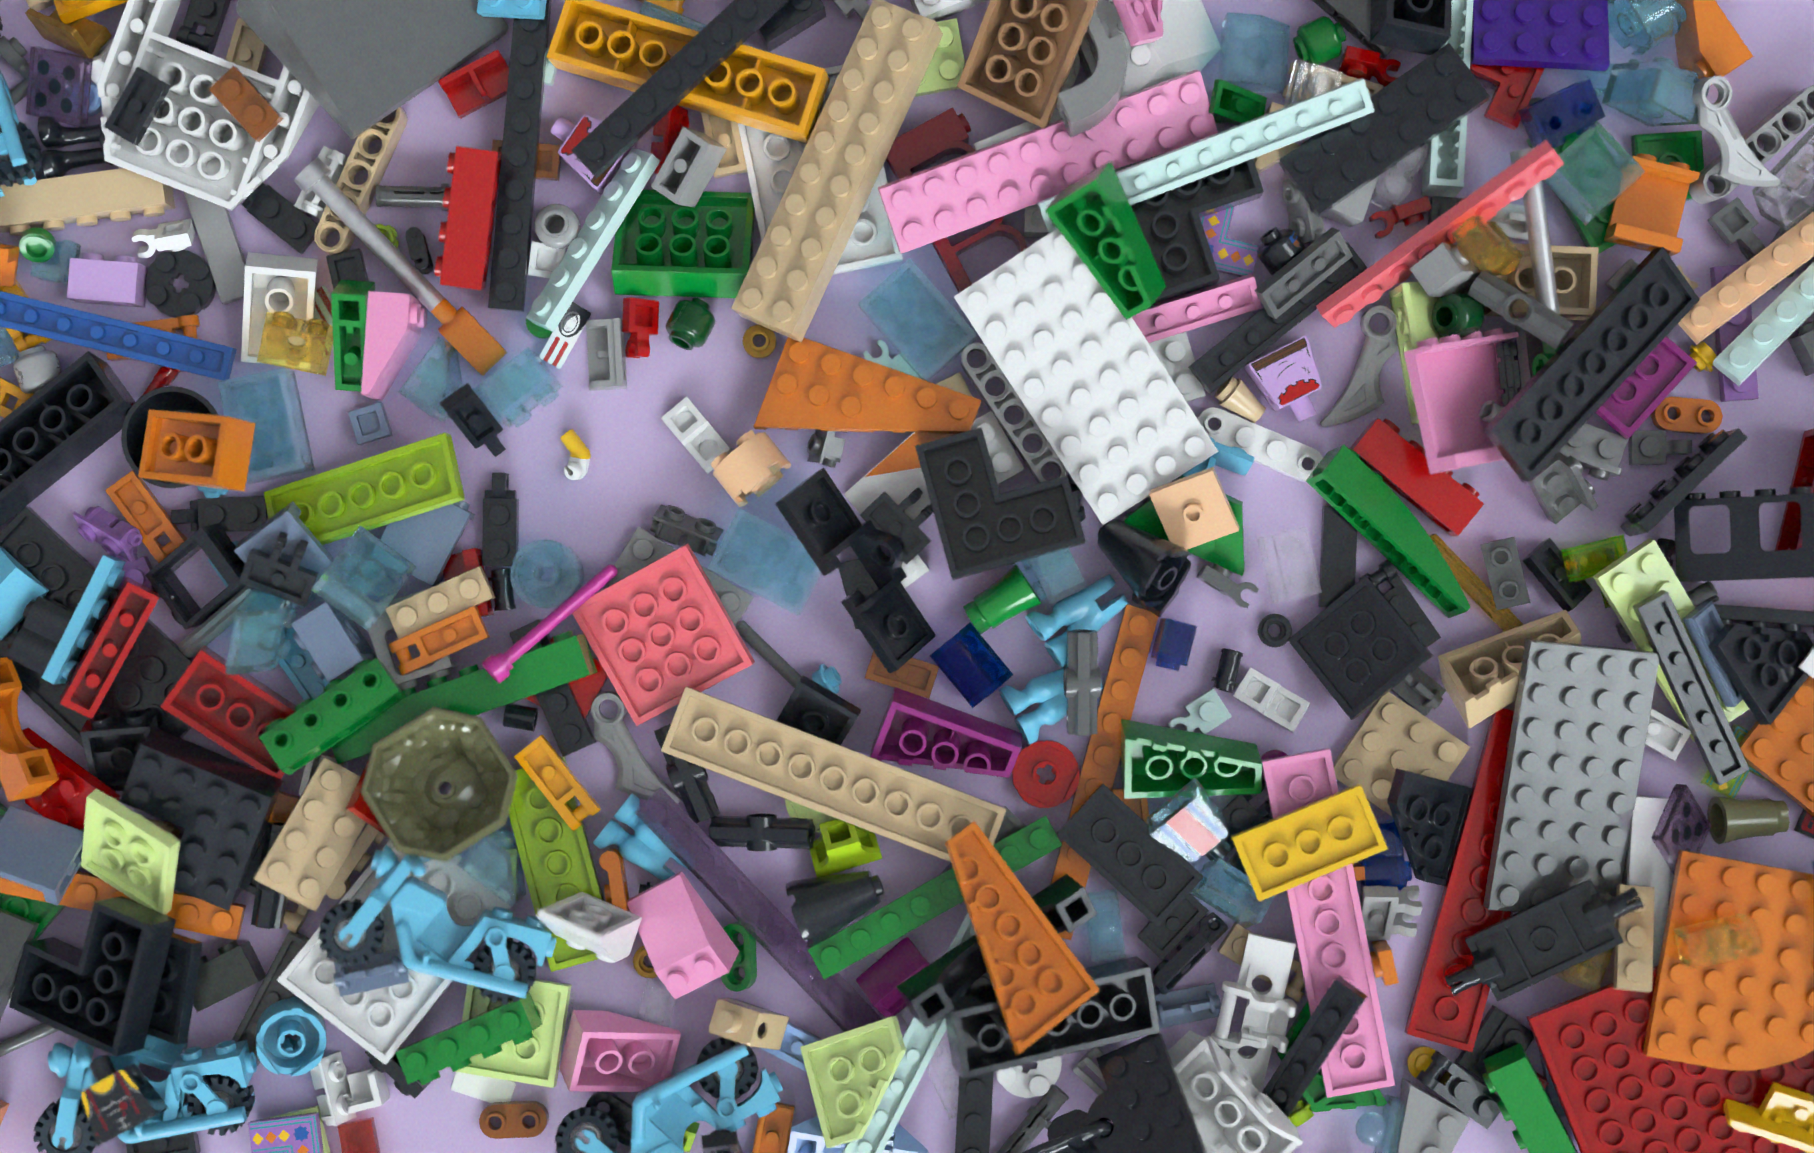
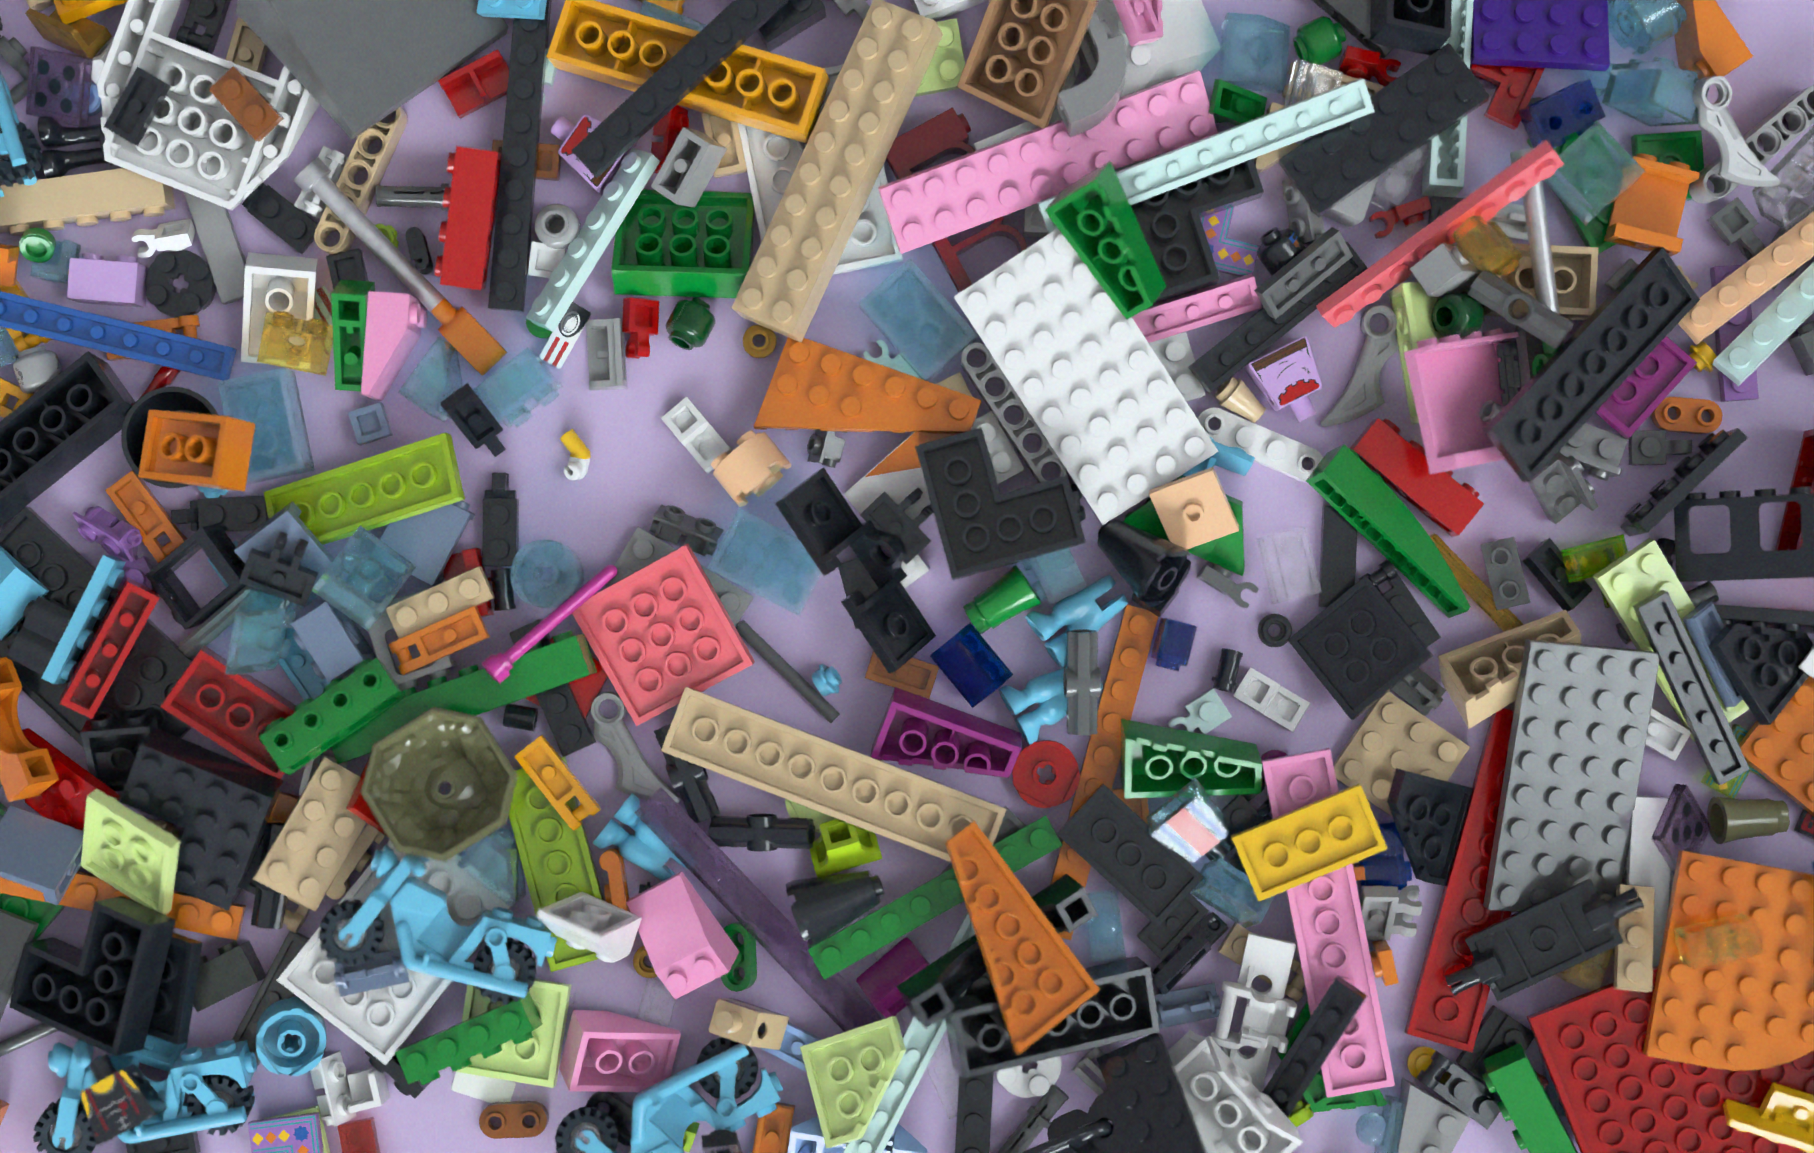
black plate [776,675,862,745] -> none

